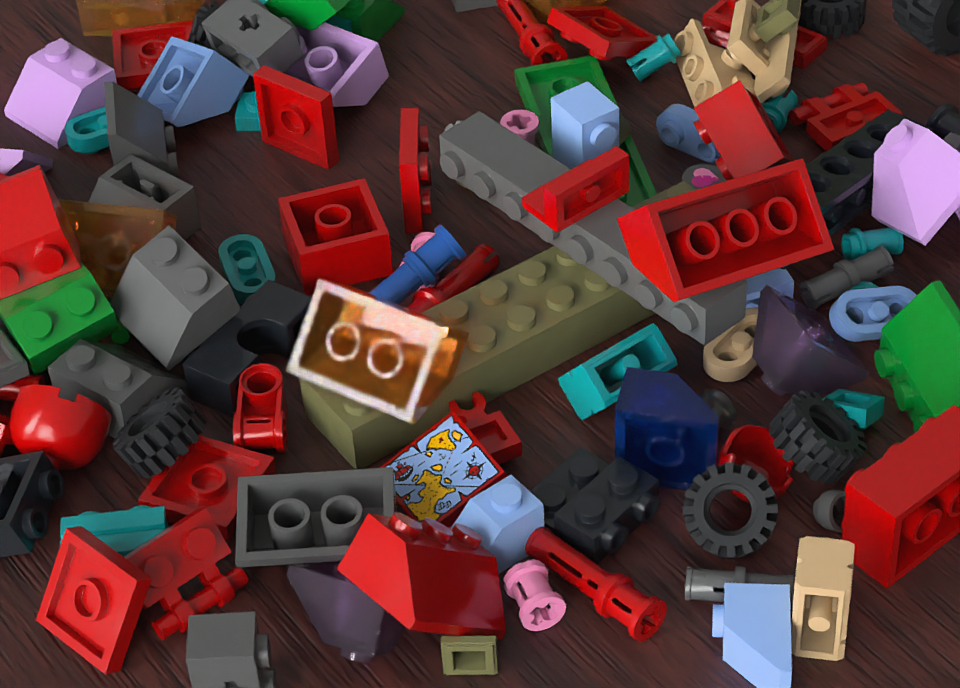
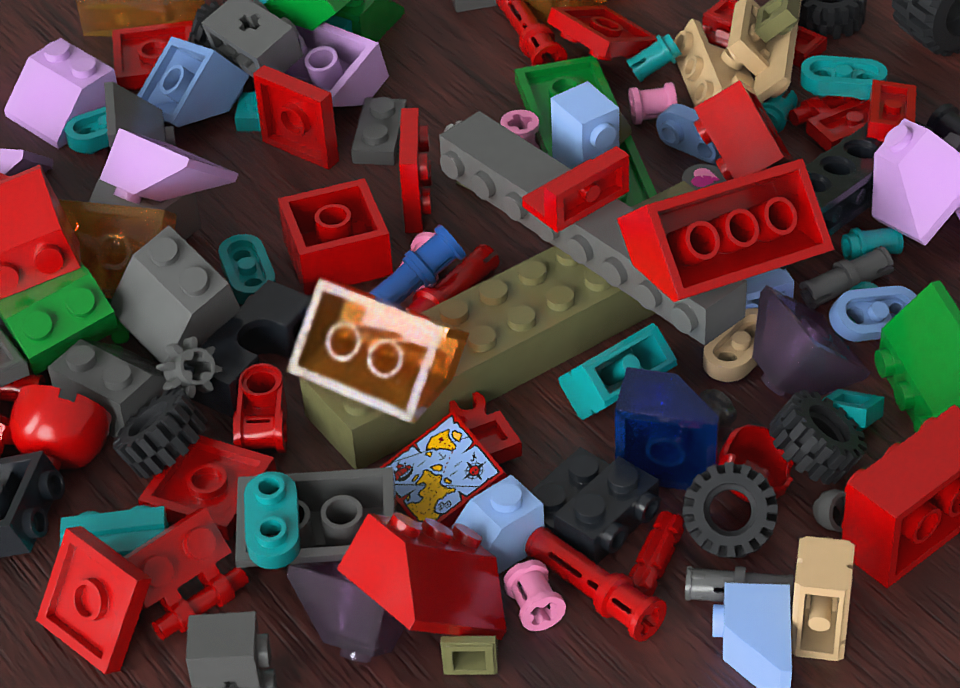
none -> lavender slope [100,128,238,204]
none -> dark grey gear [156,337,222,398]
none -> teal plate [244,472,301,569]
none -> dark grey plate [351,97,407,166]
none -> red axle [628,510,684,597]
none -> bright pink bush [629,82,677,125]
none -> teal plate [800,55,888,100]
none -> red plate [867,79,917,143]

